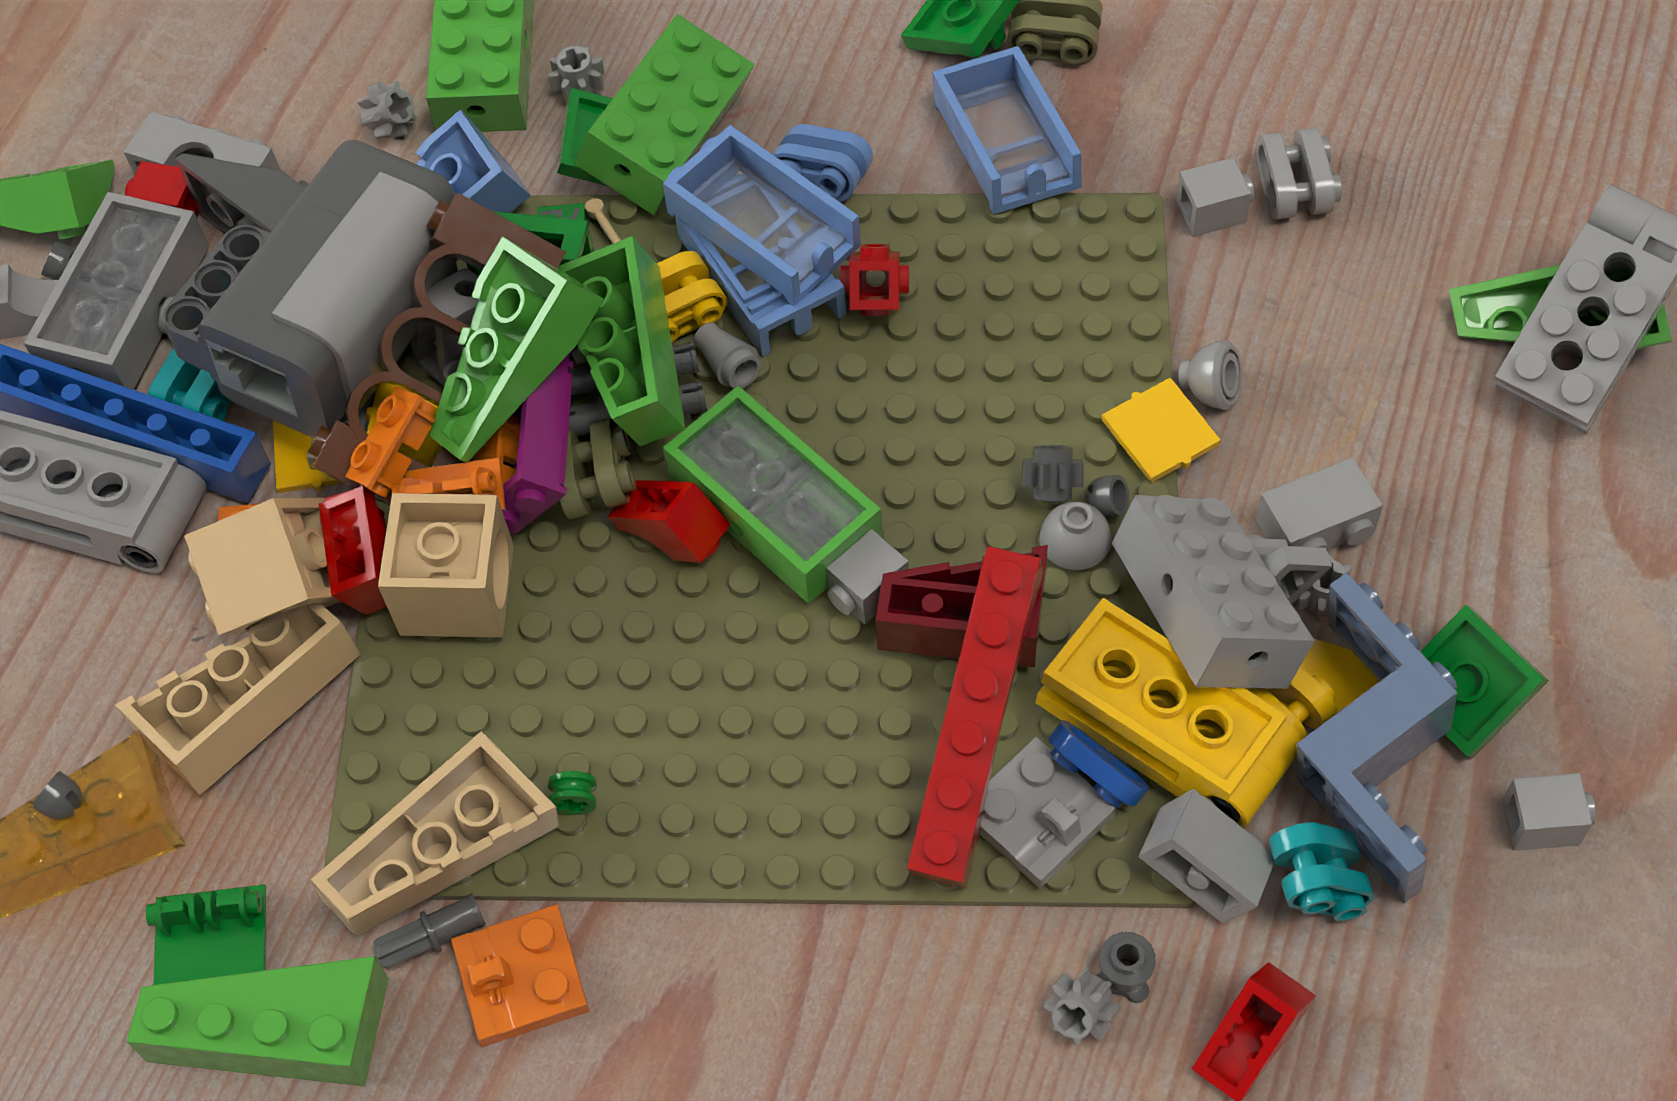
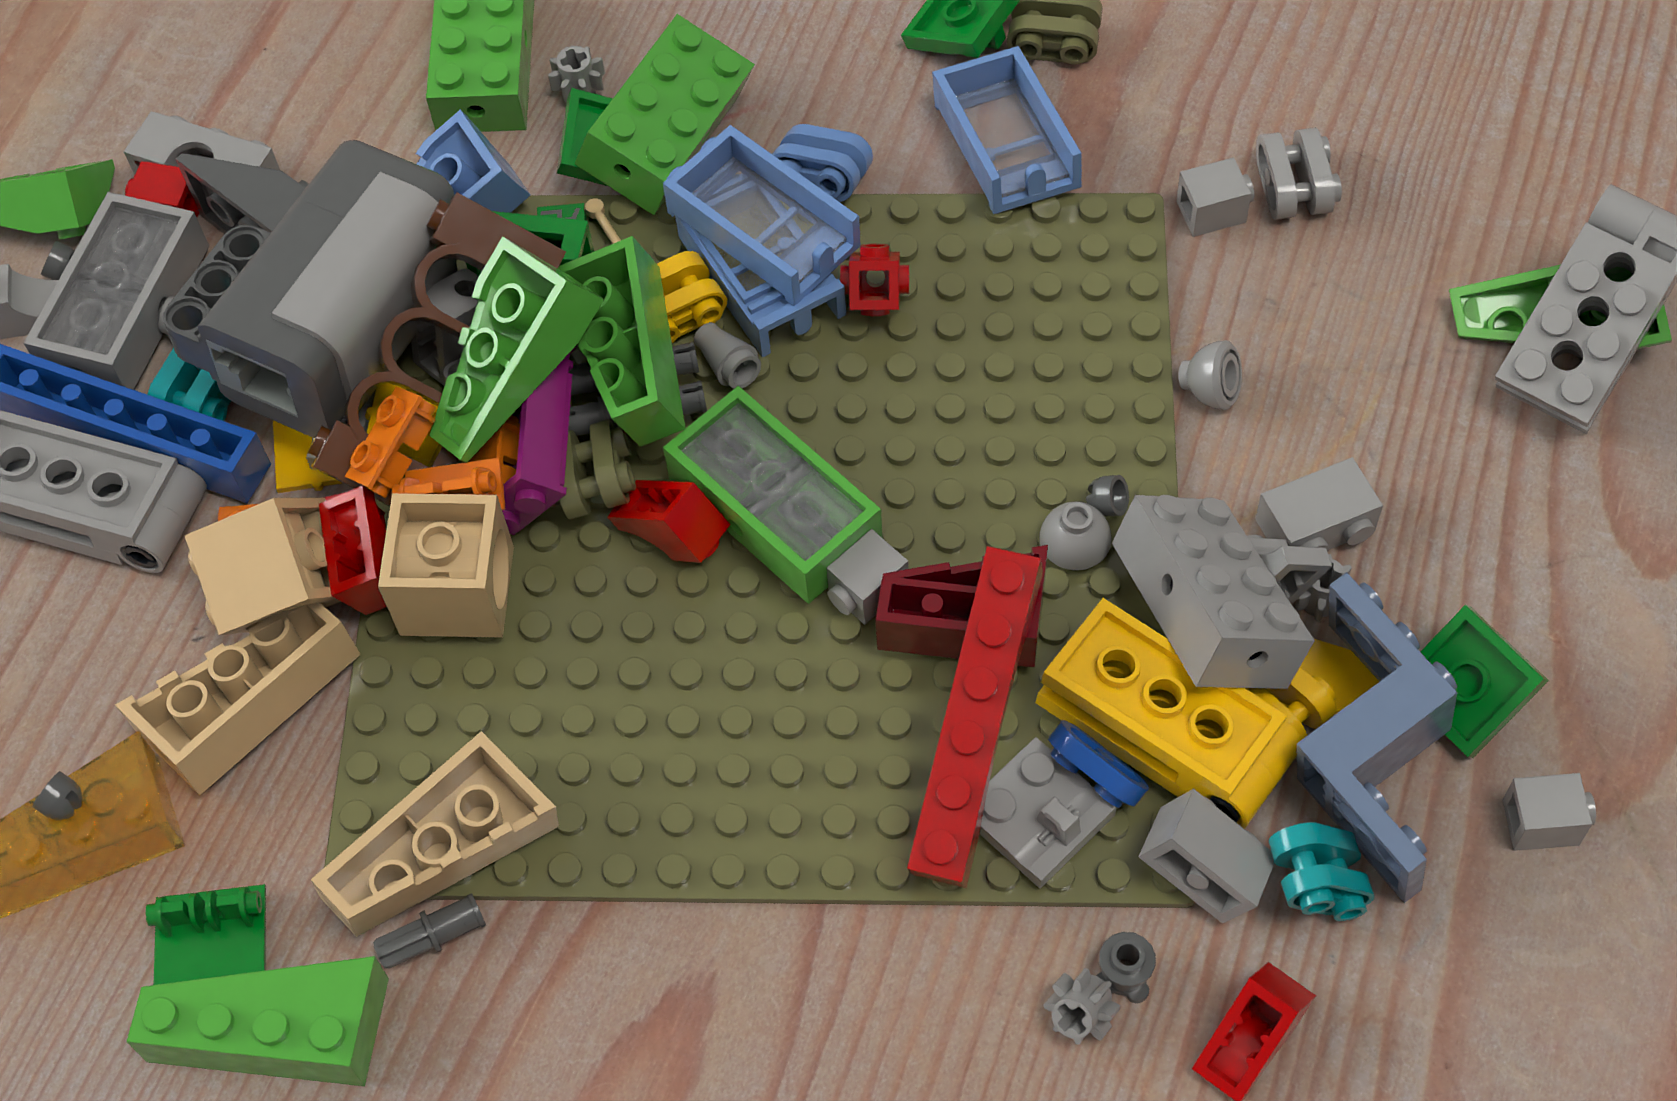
light grey gear [357,81,417,139] -> none
orange hinge [451,904,590,1047] -> none
green bush [548,771,597,815] -> none
dark grey gear [1022,445,1084,501] -> none
yellow piece [1101,377,1221,483] -> none

